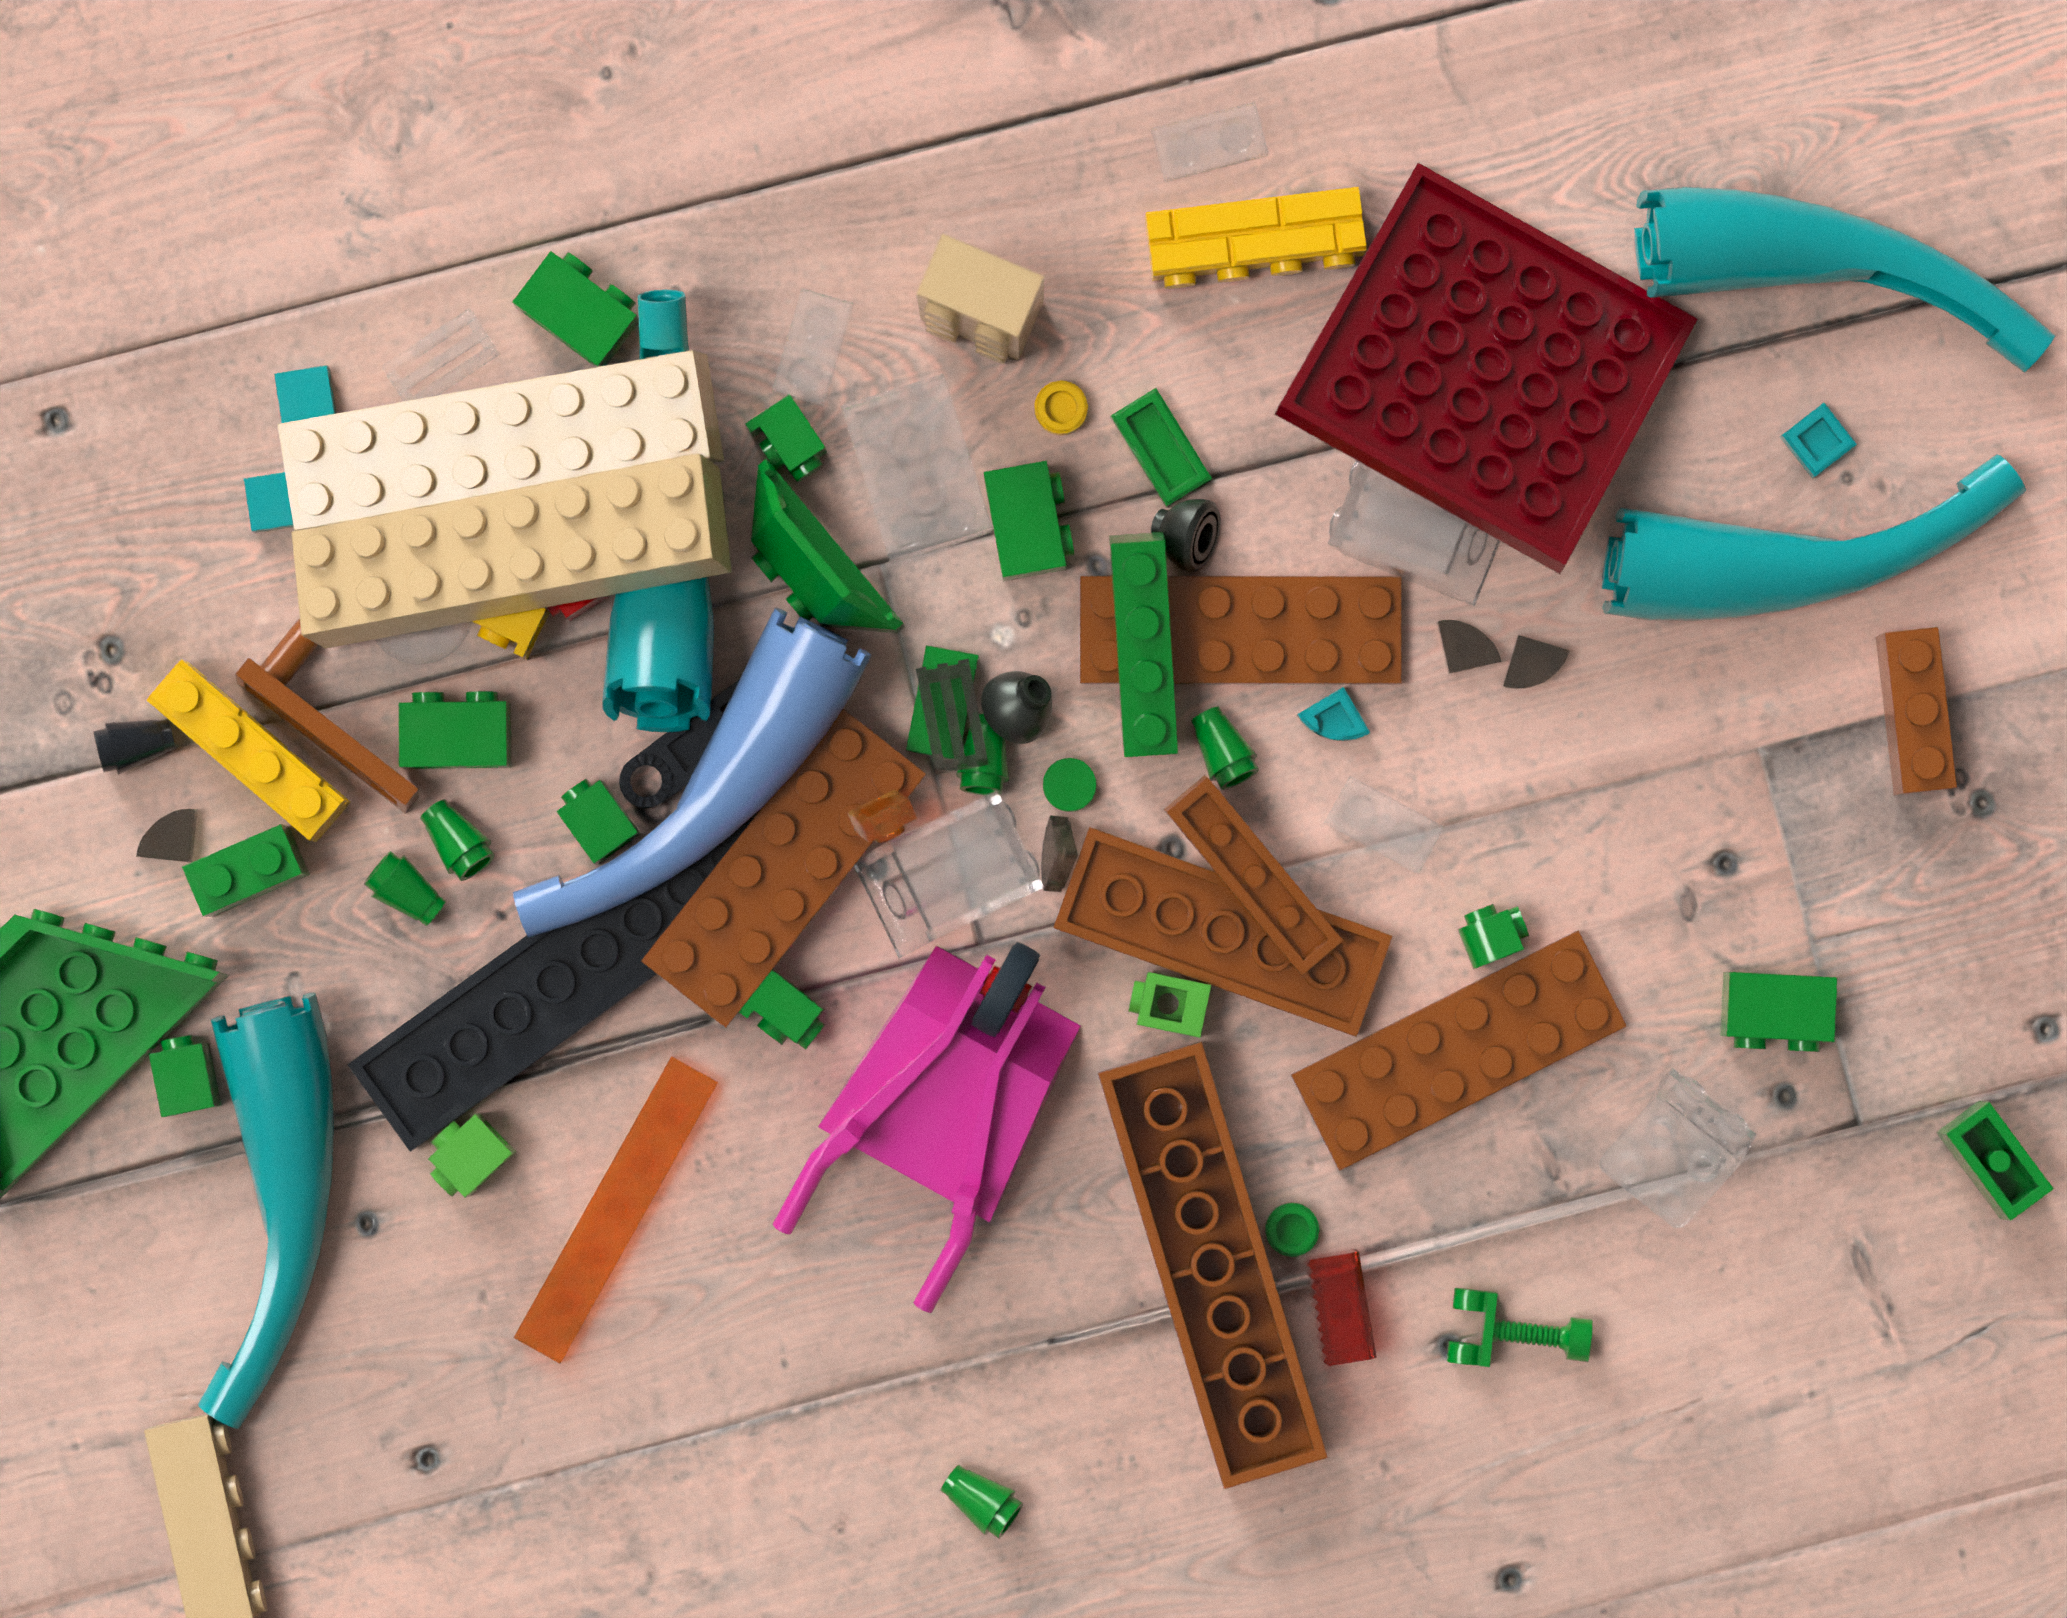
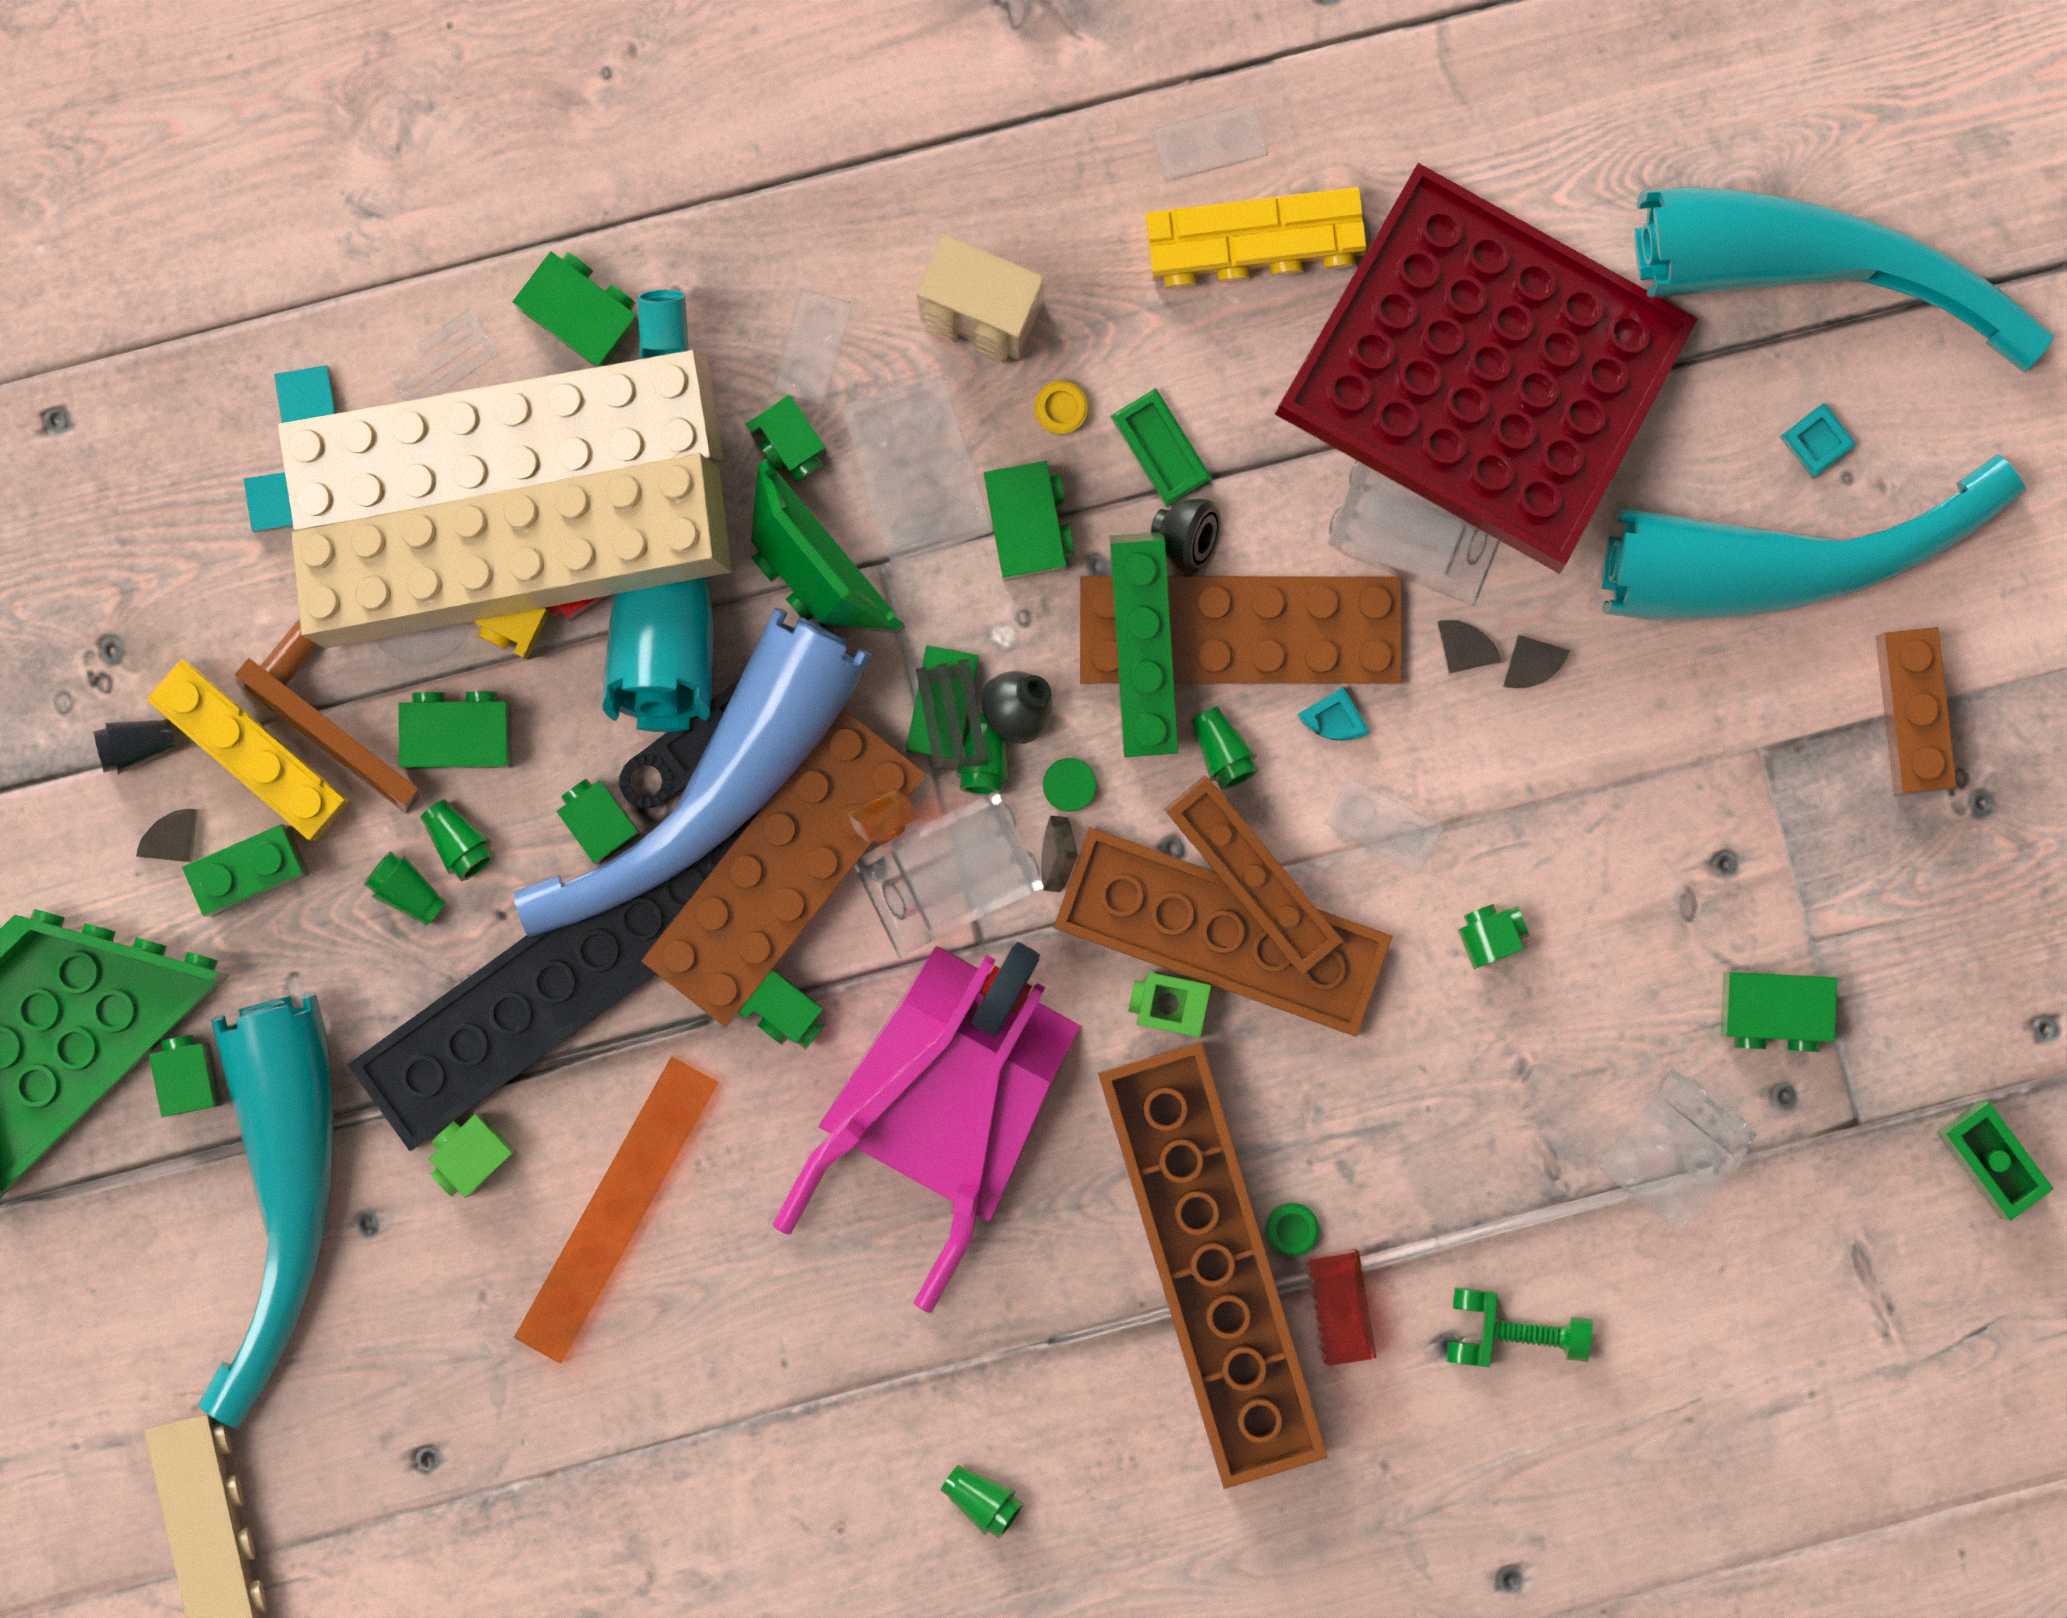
dark orange plate [1291,930,1627,1171] -> none

